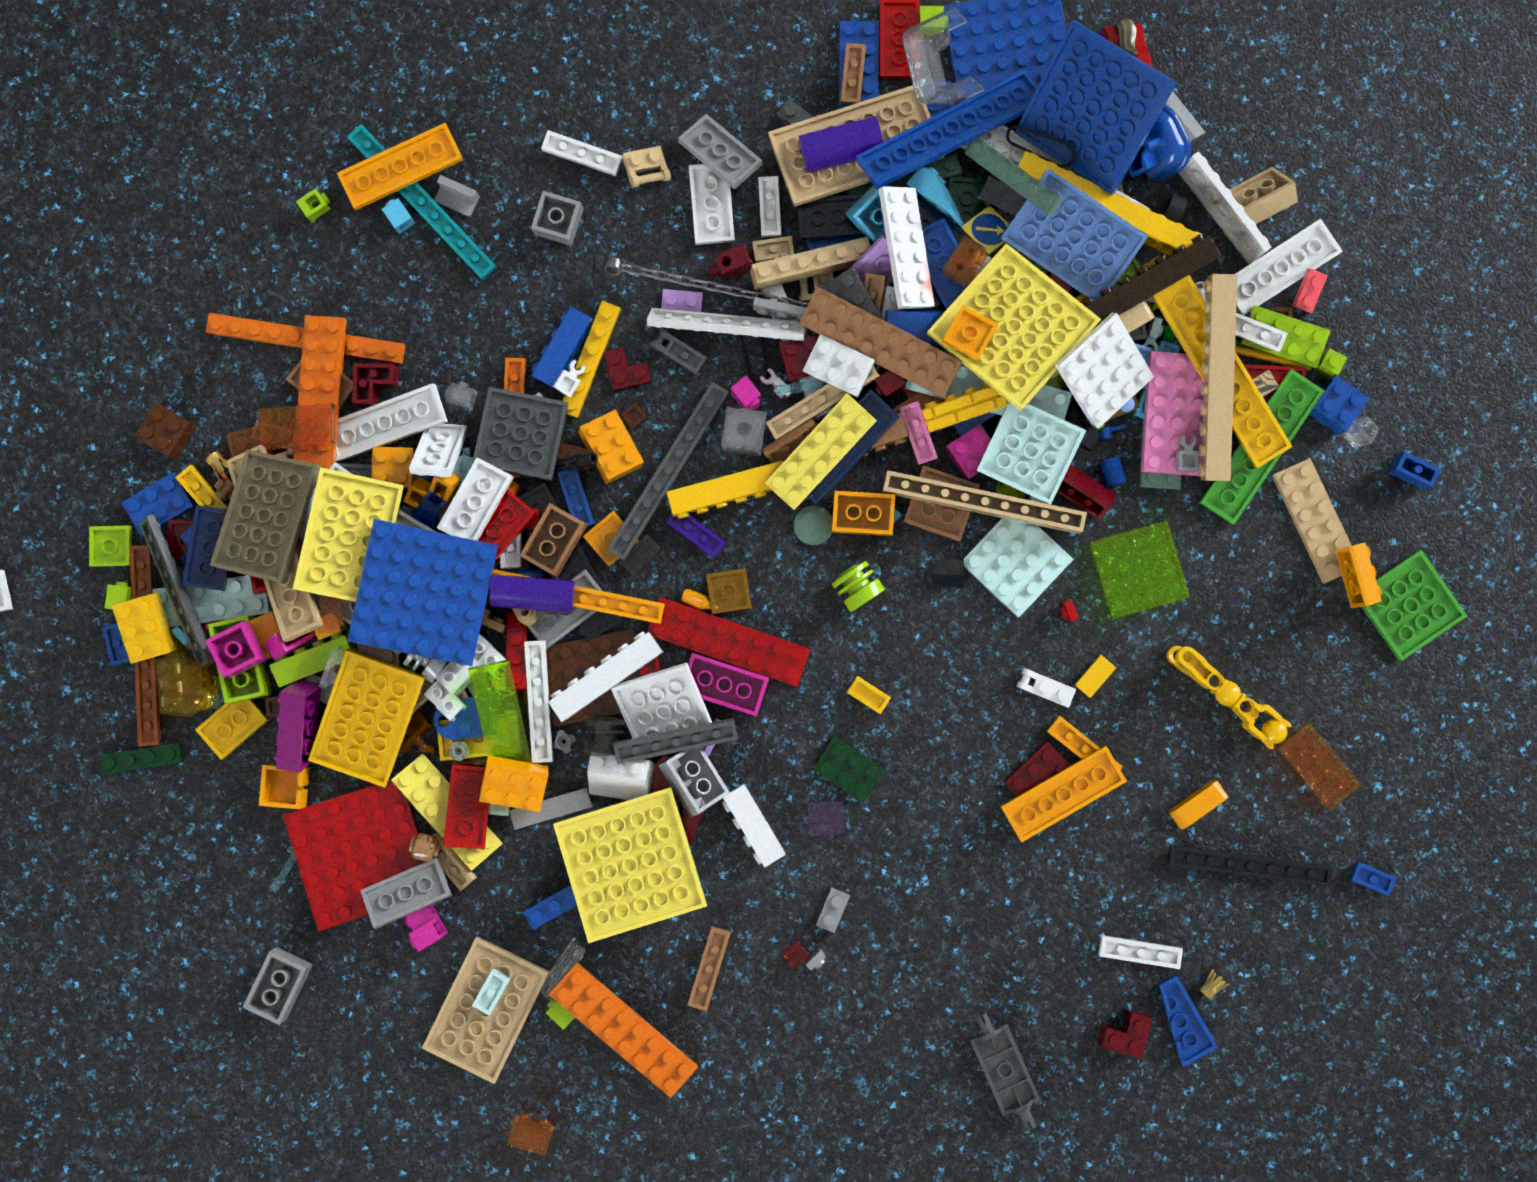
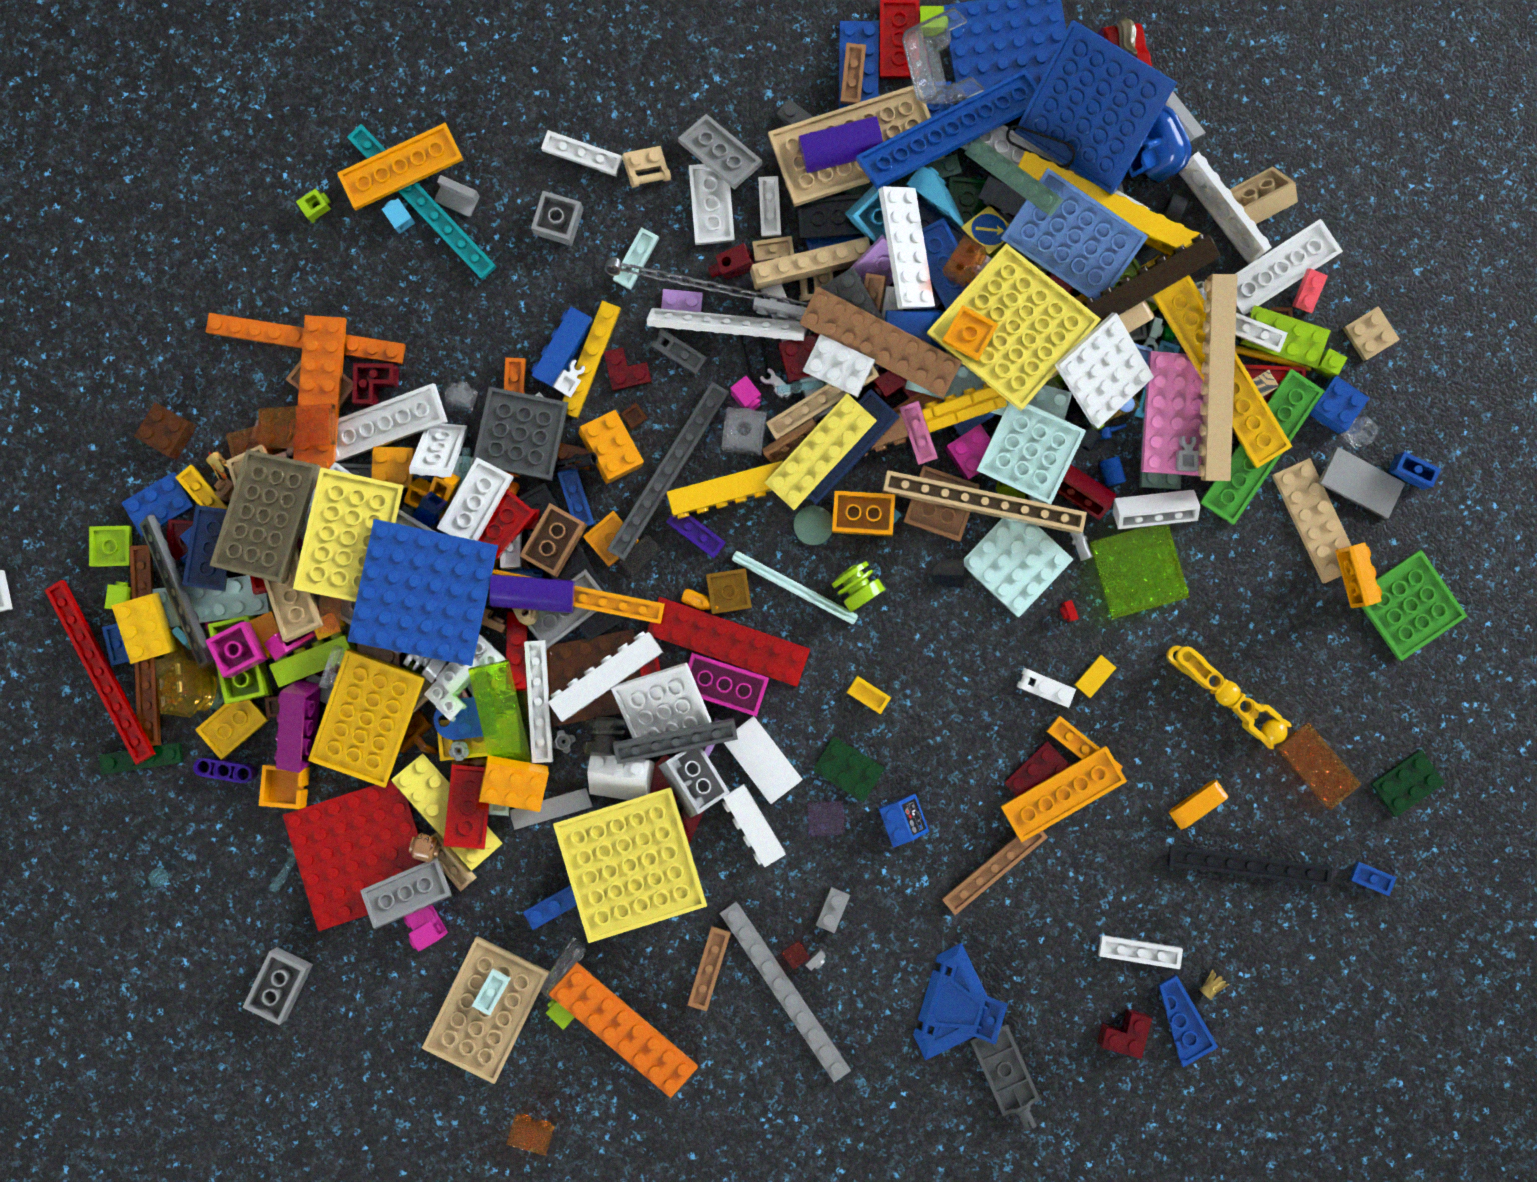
none -> red plate [44,580,156,765]
none -> clear light blue plate [148,868,168,887]
none -> dark purple beam [193,757,258,783]
none -> light aqua plate [613,227,659,290]
none -> light grey plate [720,901,851,1082]
none -> white tile [724,716,803,804]
none -> light aqua axle [732,551,858,624]
none -> blue slope [878,793,929,848]
none -> blue plate [913,943,1008,1060]
none -> medium nougat plate [941,831,1048,915]
none -> light grey pin [1071,532,1093,561]
none -> white brick [1113,490,1200,529]
none -> light grey tile [1318,447,1405,519]
none -> tan plate [1342,306,1400,362]
none -> dark green plate [1370,749,1445,817]

